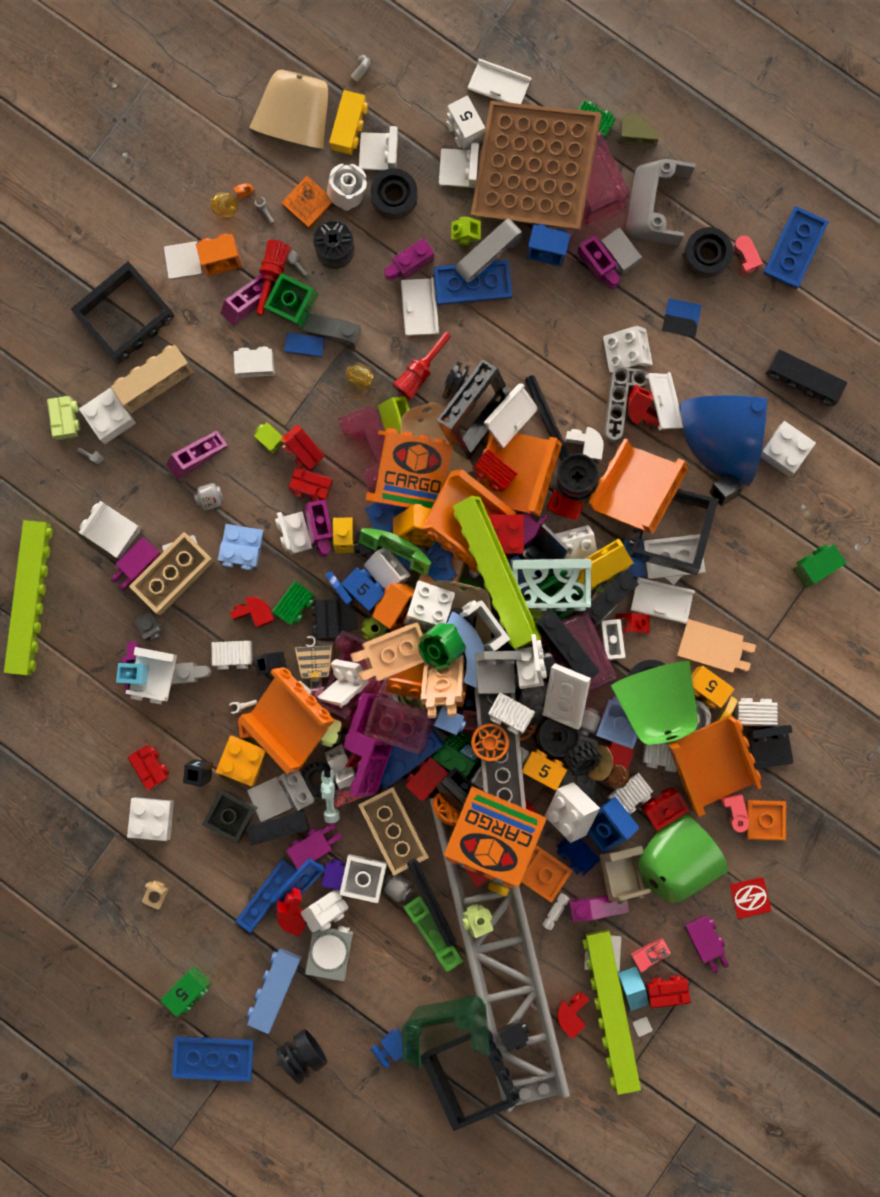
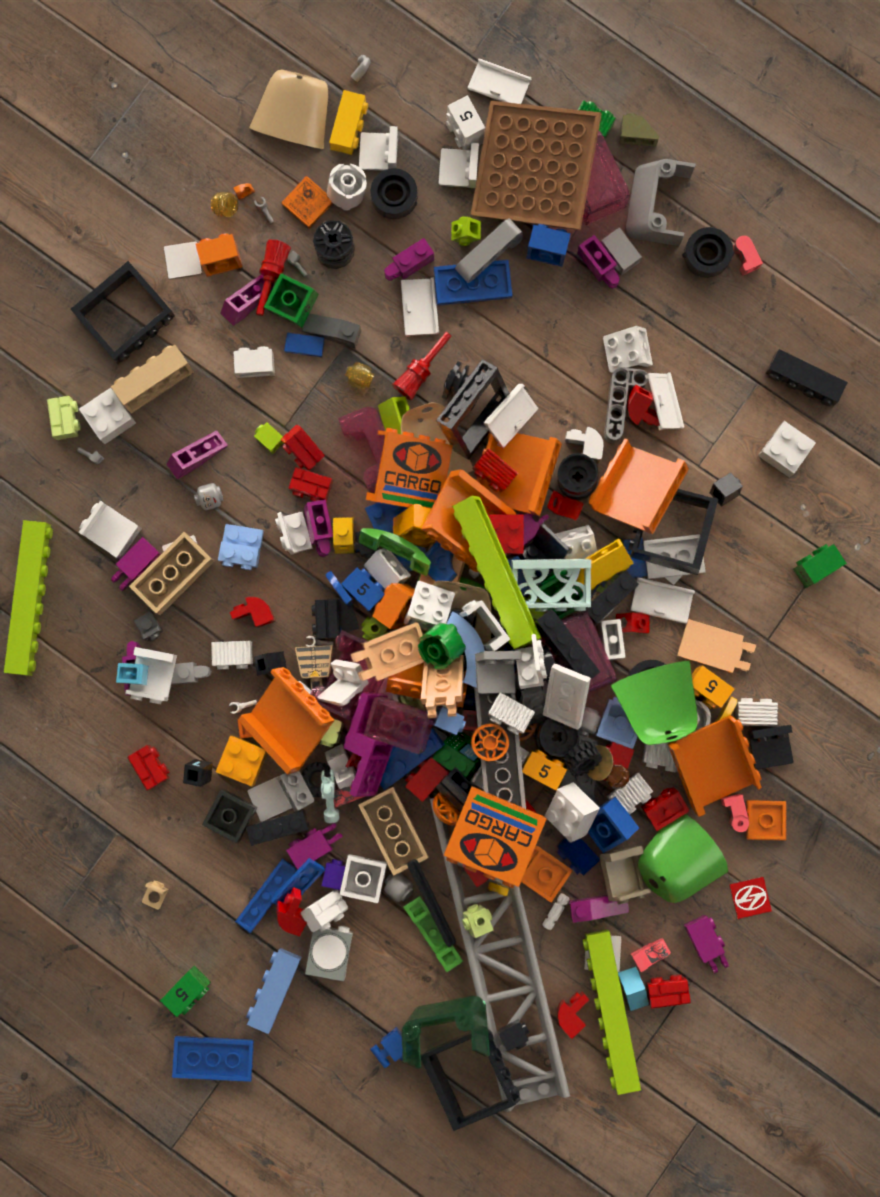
white brick [127,797,174,841] -> none
green brick [272,581,315,626] -> none
black wheel [276,1029,328,1084] -> none
black axle [525,375,570,462] -> none
white sticker [633,1017,652,1037] -> none
sticker [663,298,702,337] -> none
blue brick [679,395,767,486] -> none
blue plate [763,206,829,289] -> none

